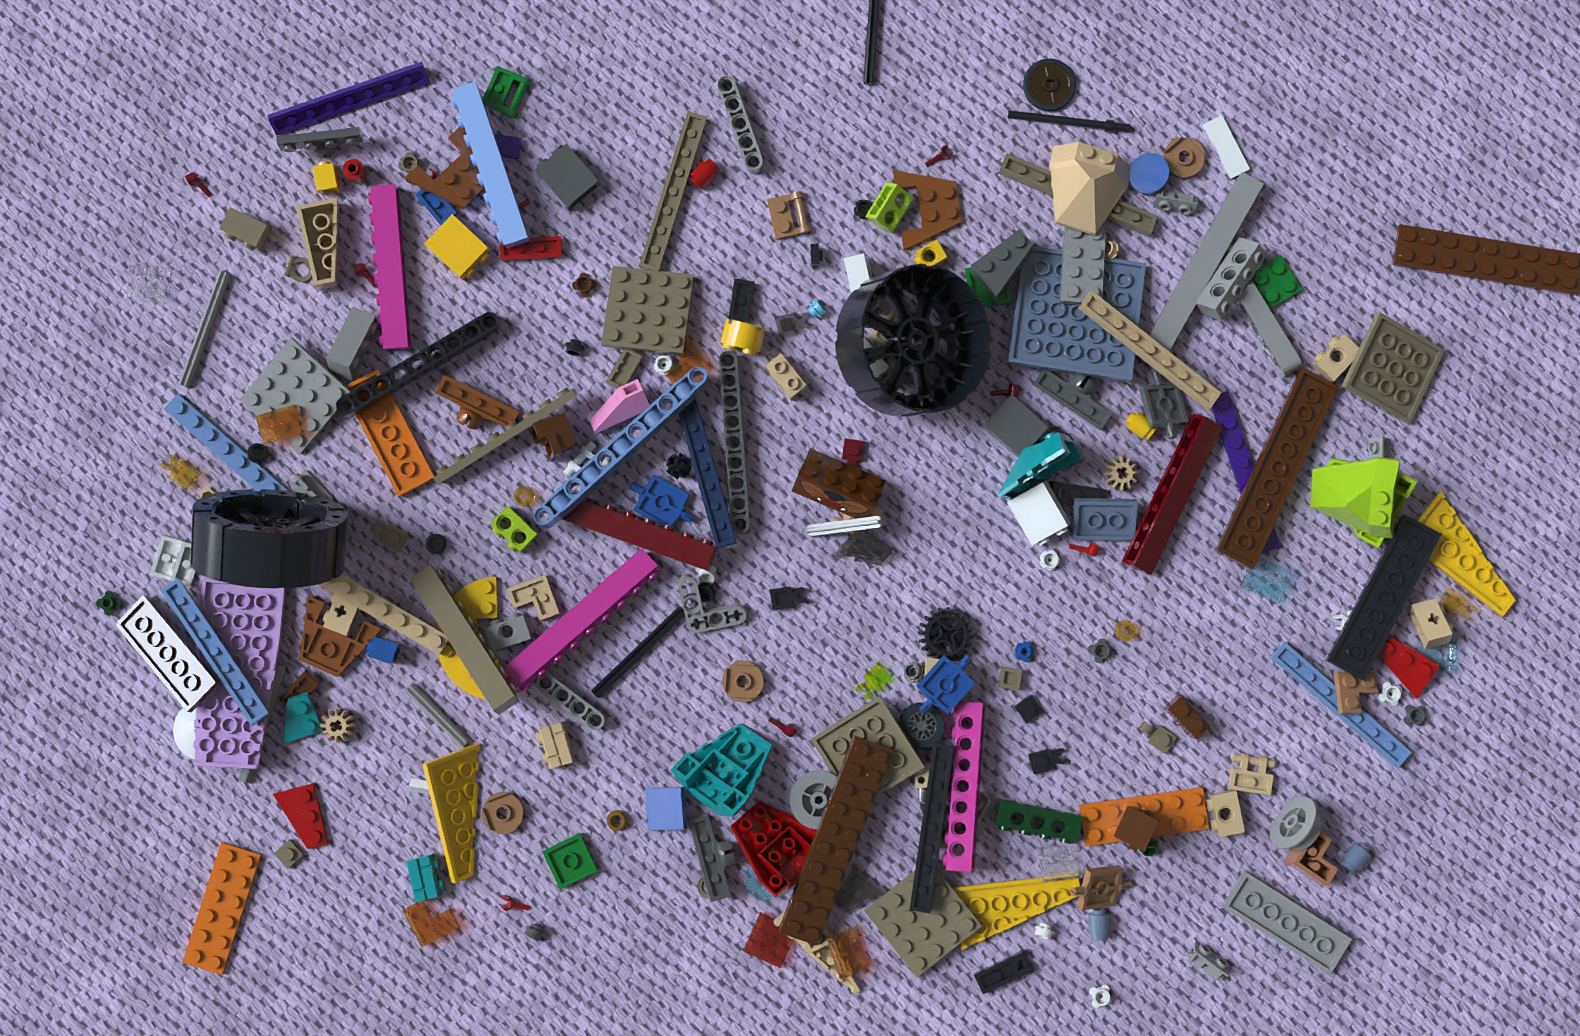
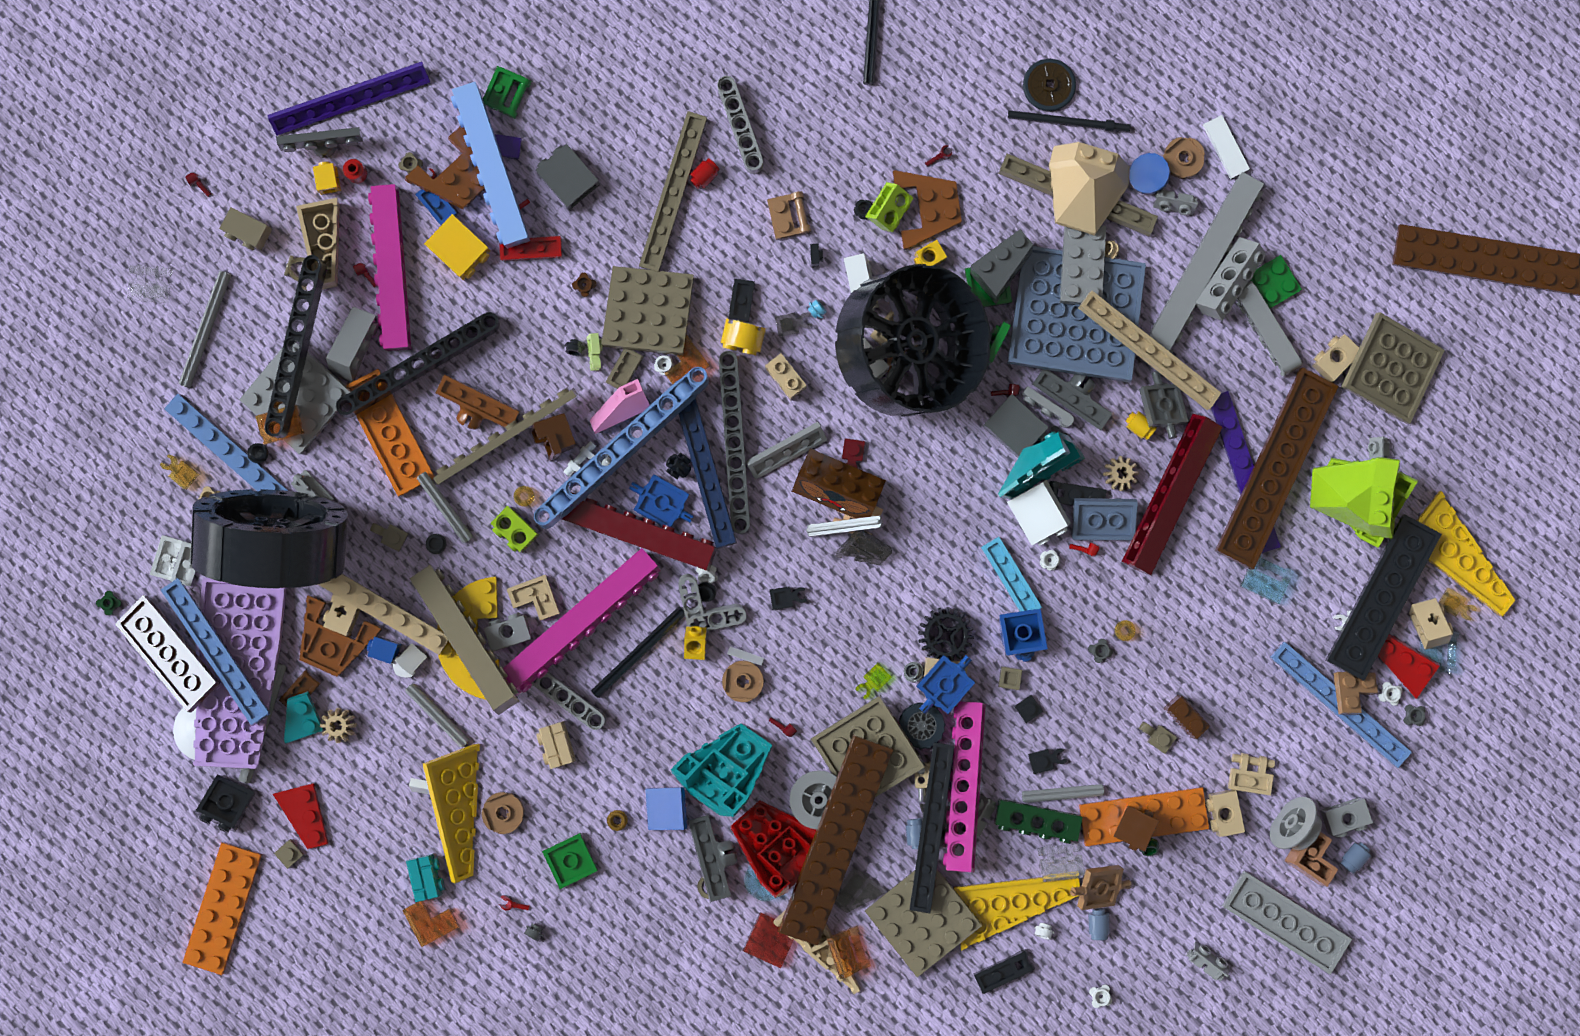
none -> black plate [195,774,255,833]
none -> black beam [264,255,327,438]
none -> white tile [393,643,427,678]
none -> light grey axle [417,472,472,543]
none -> yellowish green plate [586,333,603,371]
none -> yellow brick [684,626,707,660]
none -> white sticker [727,646,764,666]
none -> light grey plate [745,422,827,480]
none -> sand blue brick [905,818,922,849]
none -> medium azure plate [981,537,1042,612]
none -> green plate [988,322,1011,365]
none -> blue slope [999,608,1048,656]
none -> light grey plate [1021,386,1074,428]
none -> light grey axle [1022,784,1104,803]
none -> light grey brick [1320,797,1373,838]

